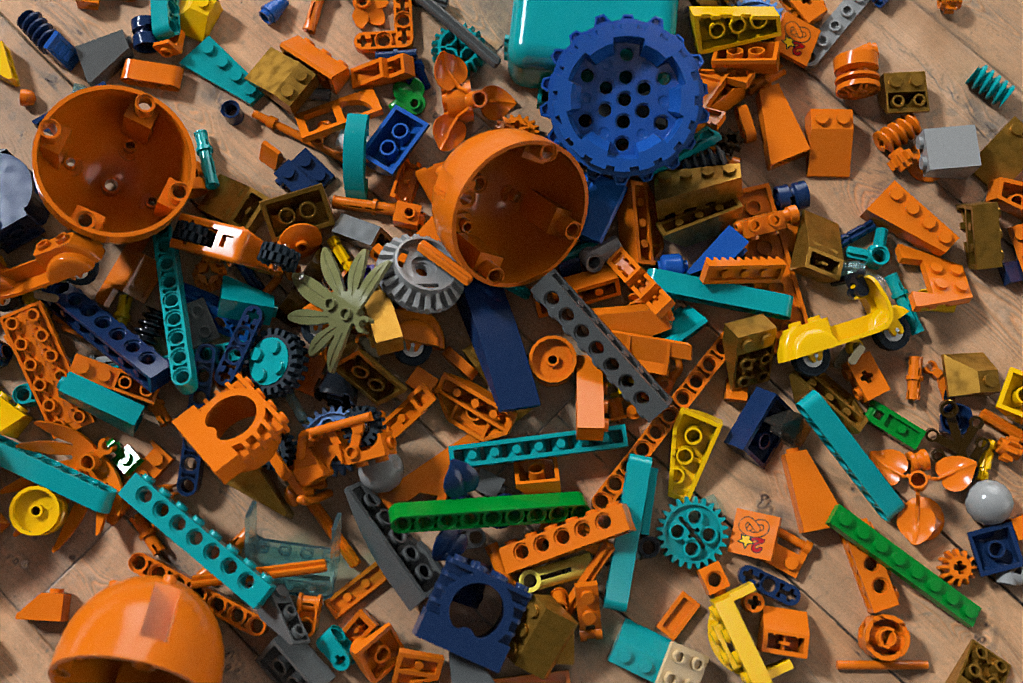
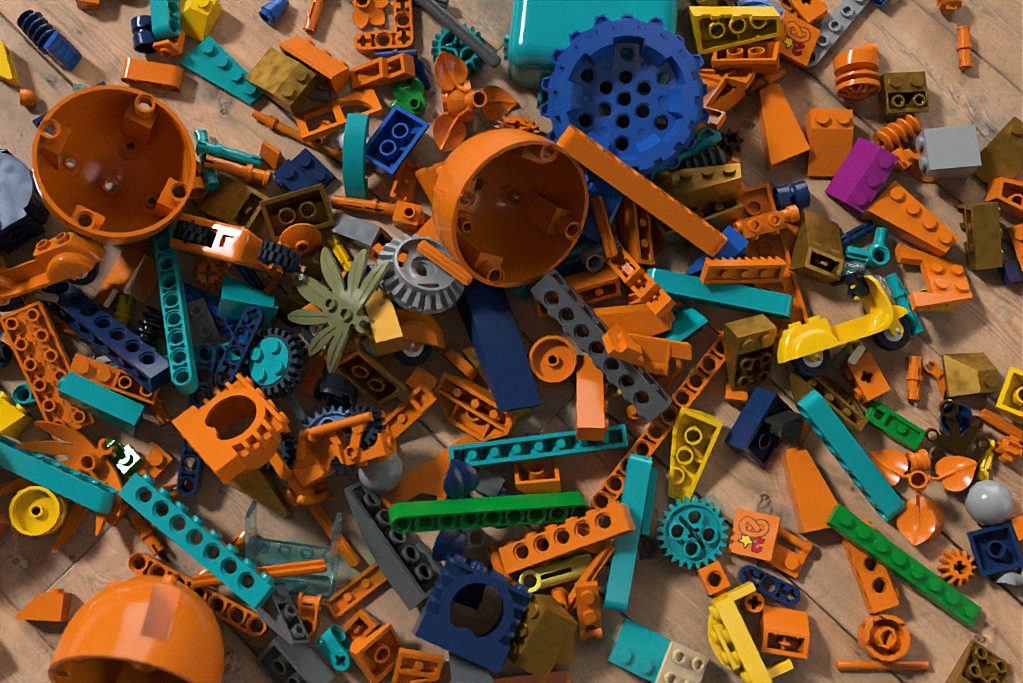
dark grey slope [75,30,135,87] -> none
dark blue beam [221,100,244,126] -> none
orange bush [608,397,628,423] -> none
orange tile [655,591,701,641] -> none
blue head [656,253,688,274] -> none
orange beam [734,104,757,144] -> none
teal piece [965,64,1015,107] -> none
none -> teal pin [195,139,261,169]
none -> orange pin [203,154,270,188]
none -> orange beam [556,125,728,257]
none -> orange axle [590,196,618,259]
none -> orange plate [602,322,644,366]
none -> magenta slope [824,137,900,214]
none -> orange pin [956,26,973,70]

